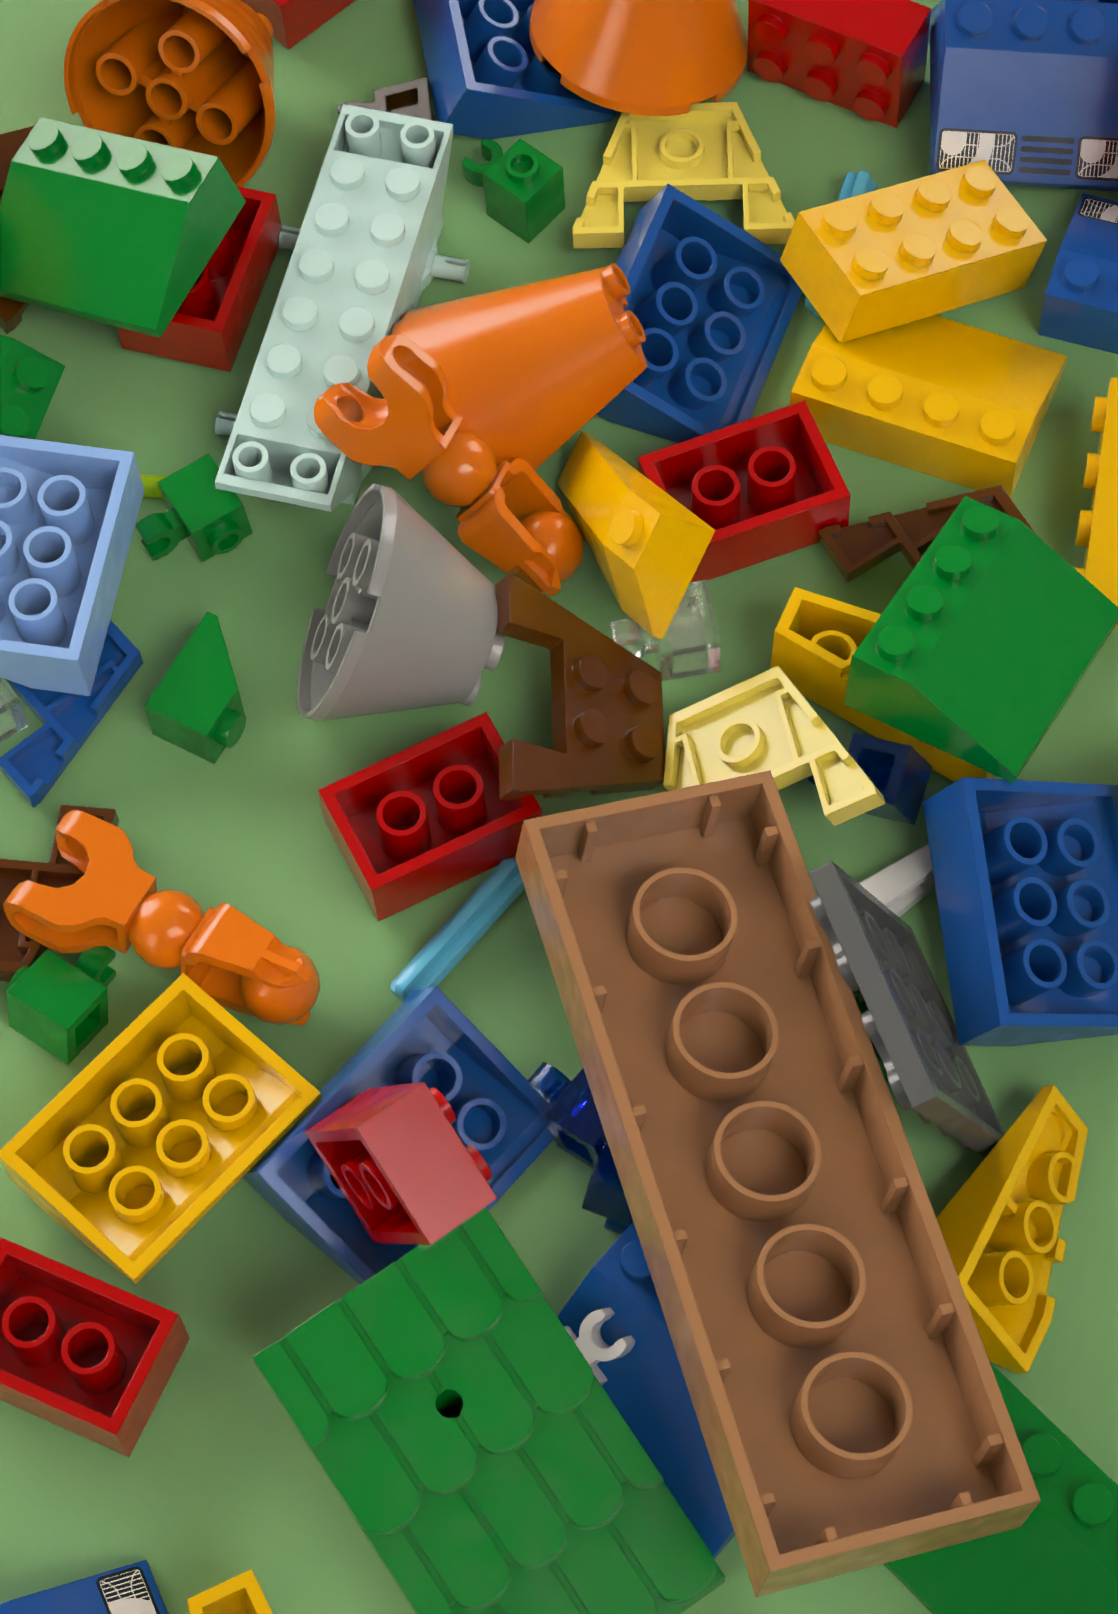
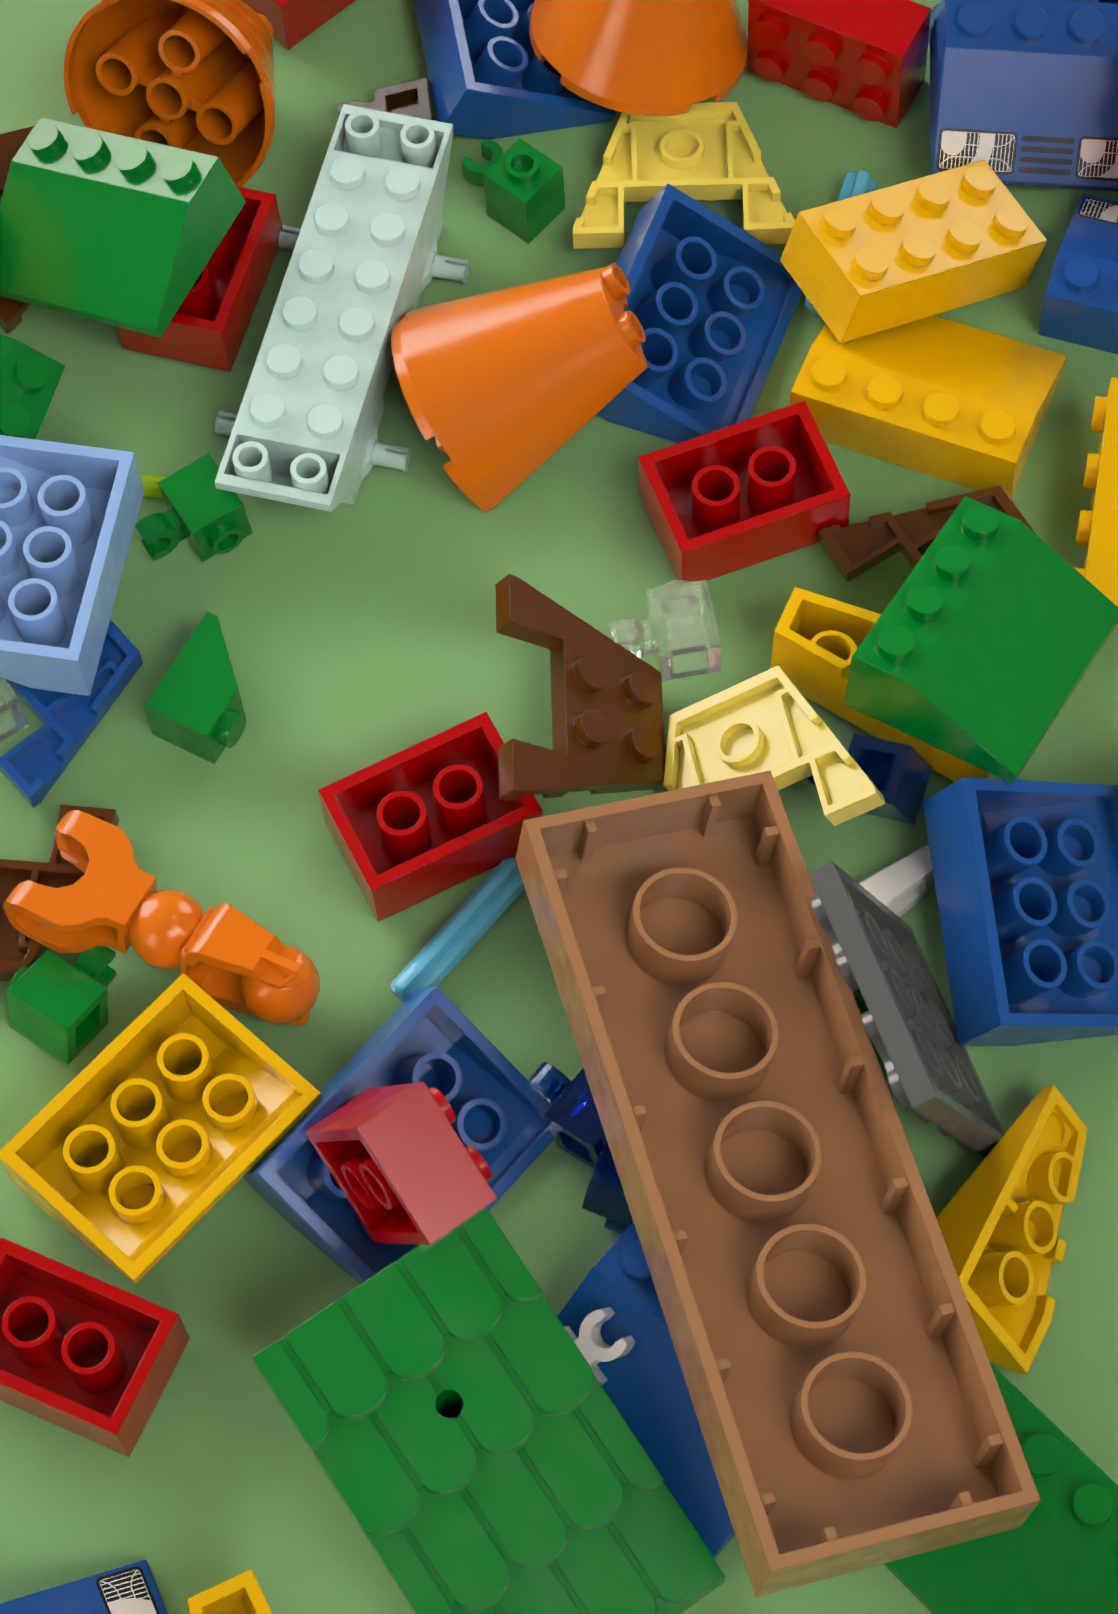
light grey cone [297,483,505,722] -> none
orange piece [314,334,585,596] -> none
yellow wedge [557,431,715,639] -> none

